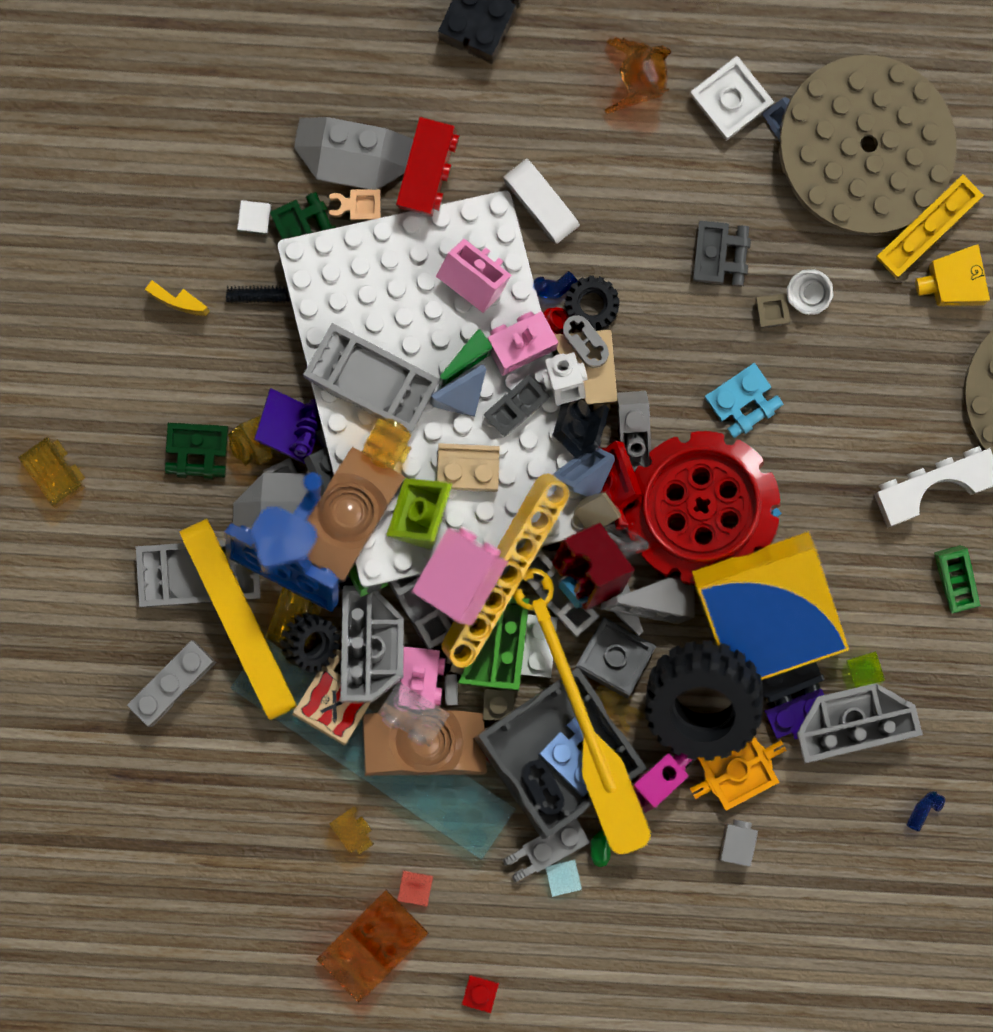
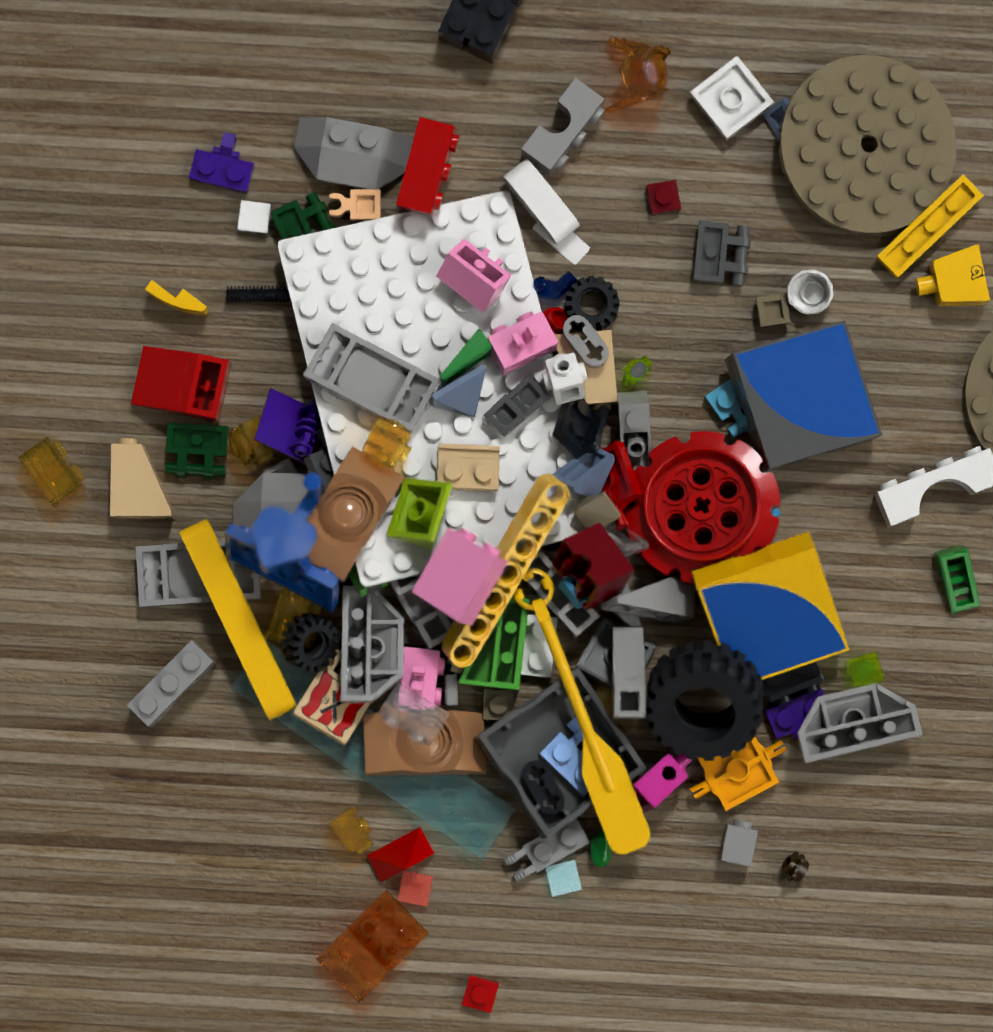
clear blue arm [907,791,946,831] -> none
none -> tan slope [110,438,174,519]
none -> red slope [131,346,232,423]
none -> dark purple hinge [189,132,255,194]
none -> red slope [367,827,435,882]
none -> light grey arch [521,78,605,176]
none -> white sticker [533,223,590,265]
none -> light grey slope [611,627,645,719]
none -> clear neon green plate [623,355,653,388]
none -> dark red plate [646,179,682,216]
none -> blue tile [725,320,882,473]
none -> dark brown plate [781,851,809,882]

